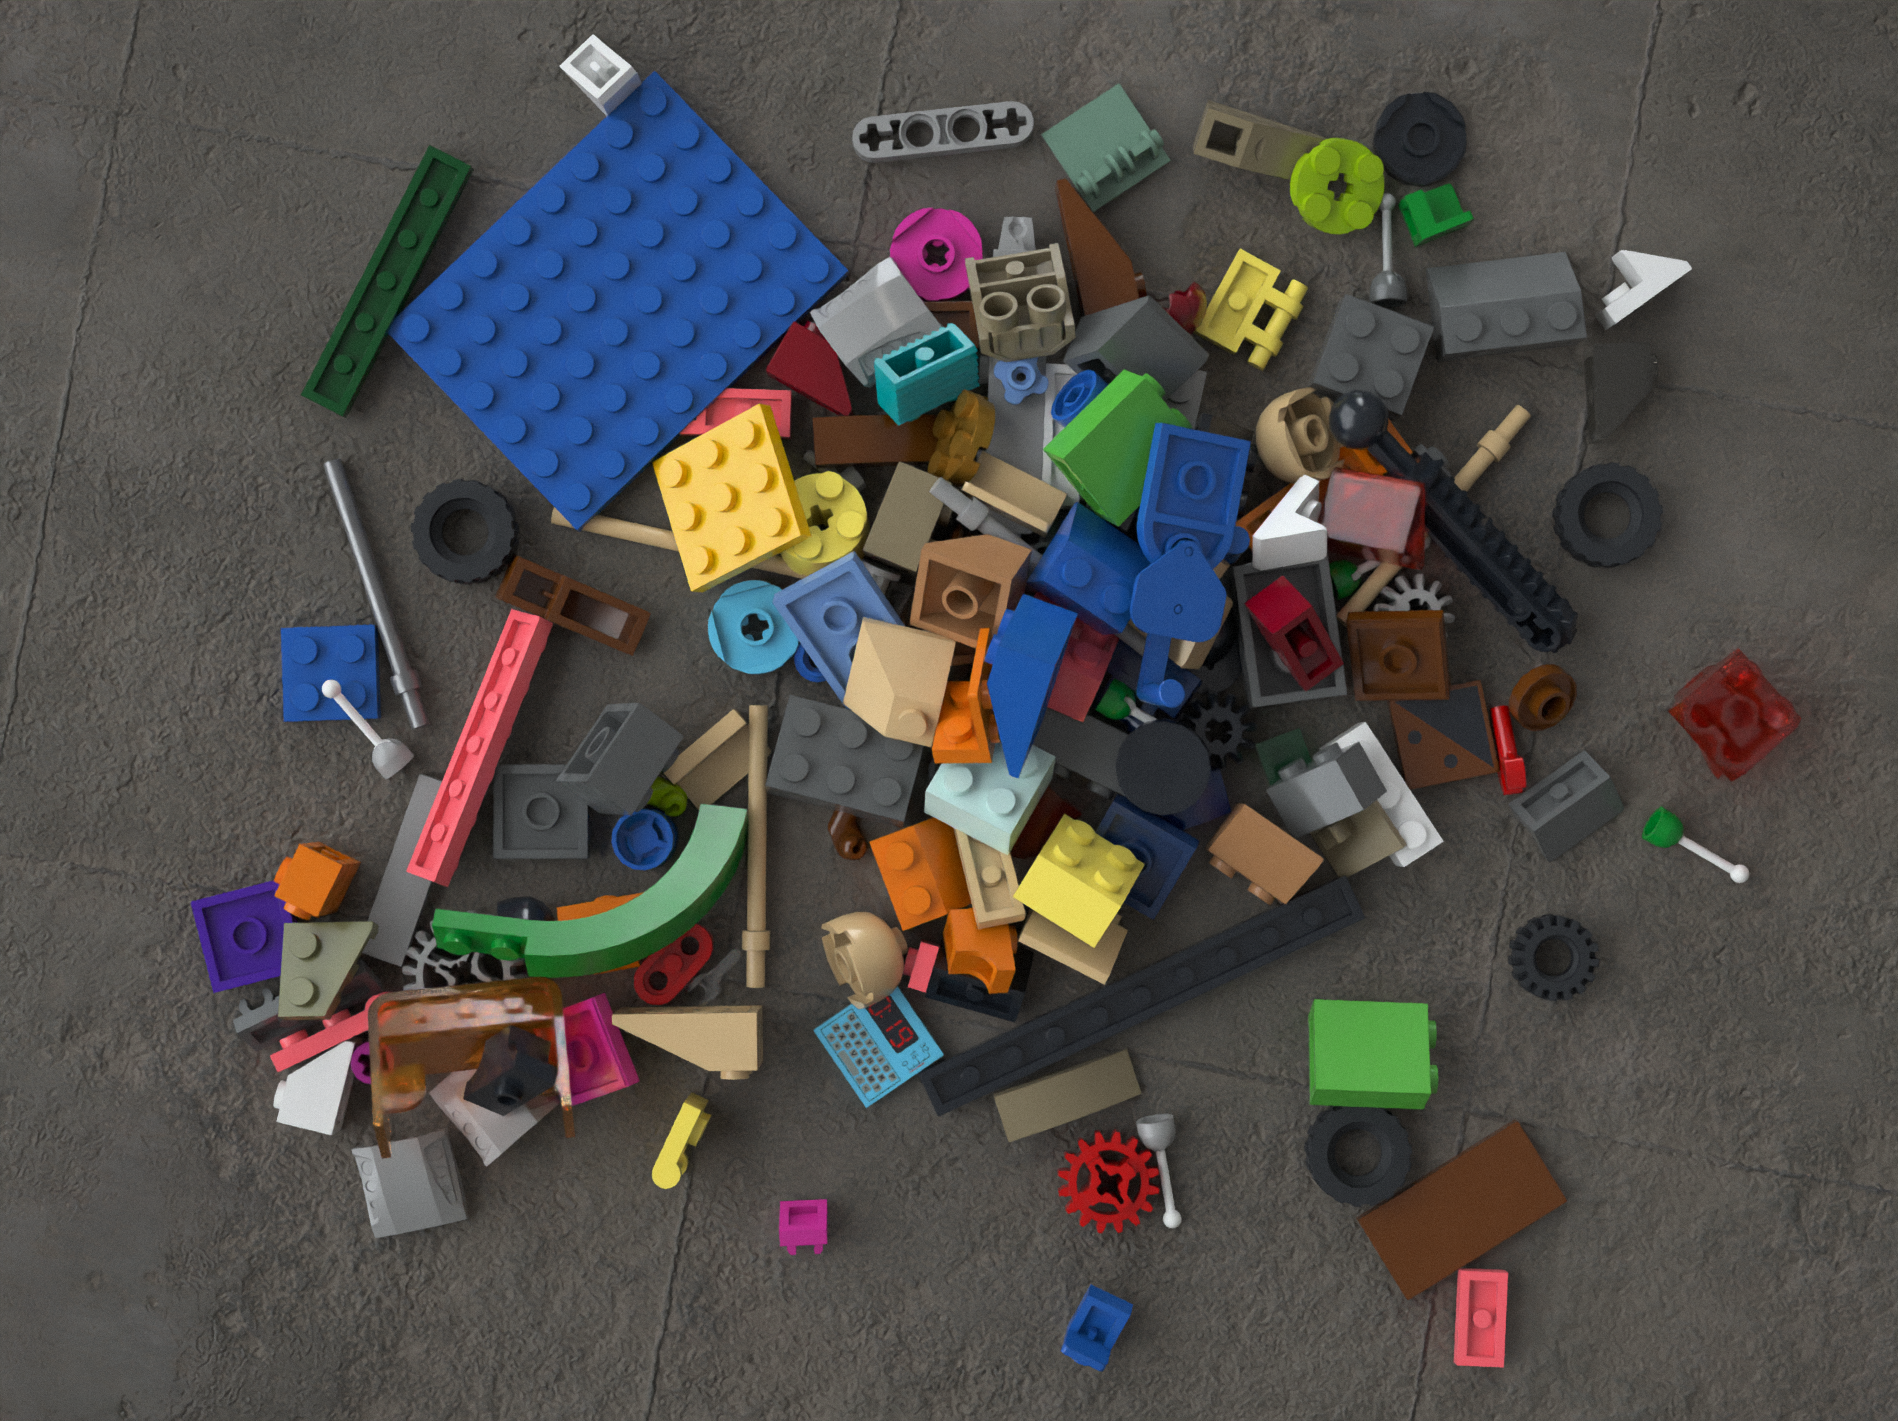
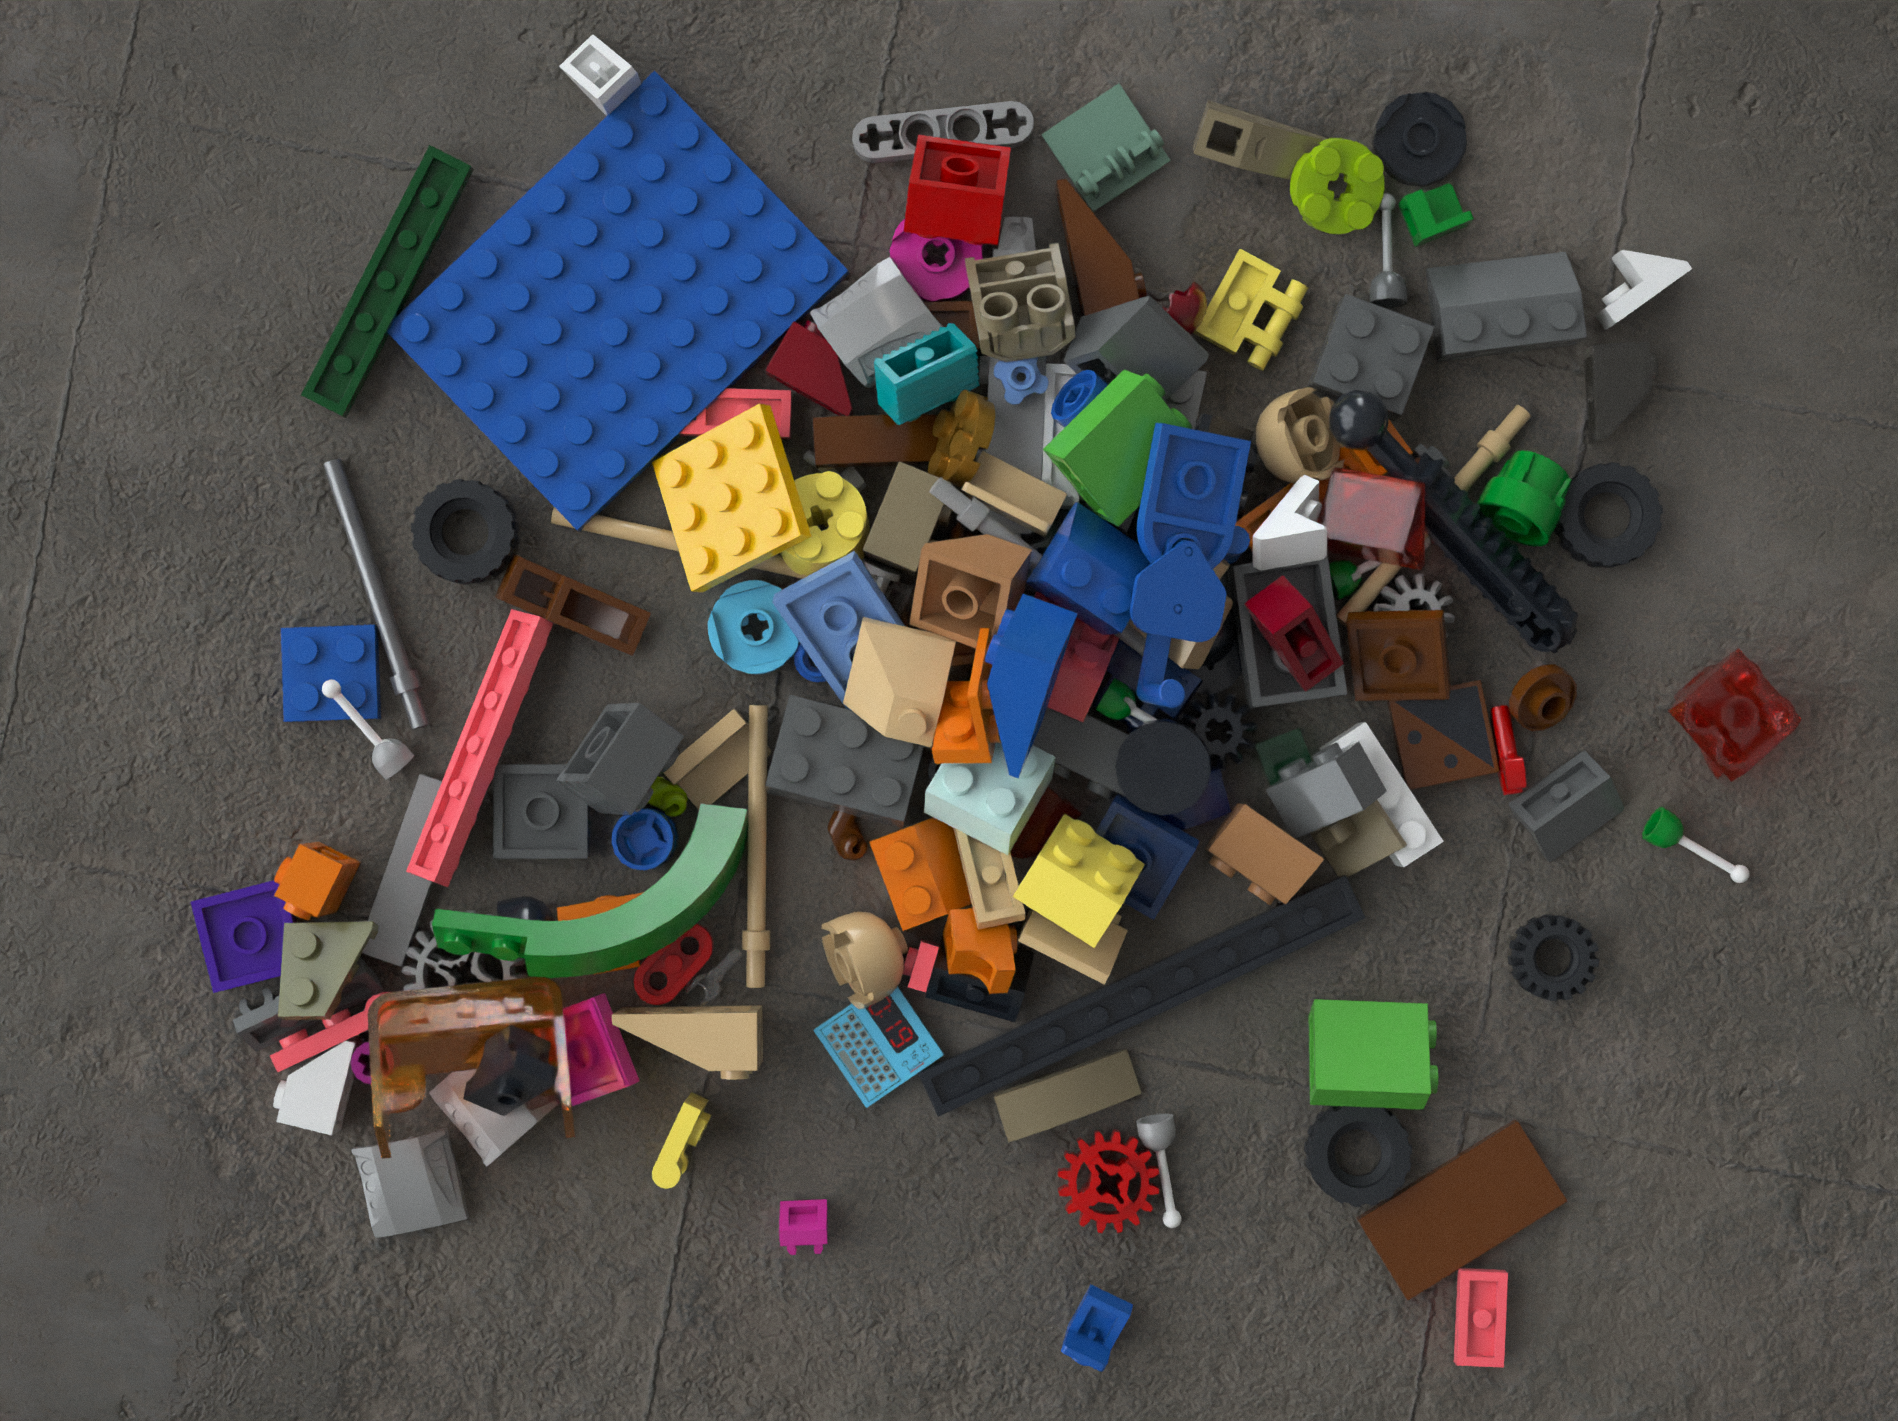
none -> red slope [904,135,1011,245]
none -> green piece [1477,450,1572,547]

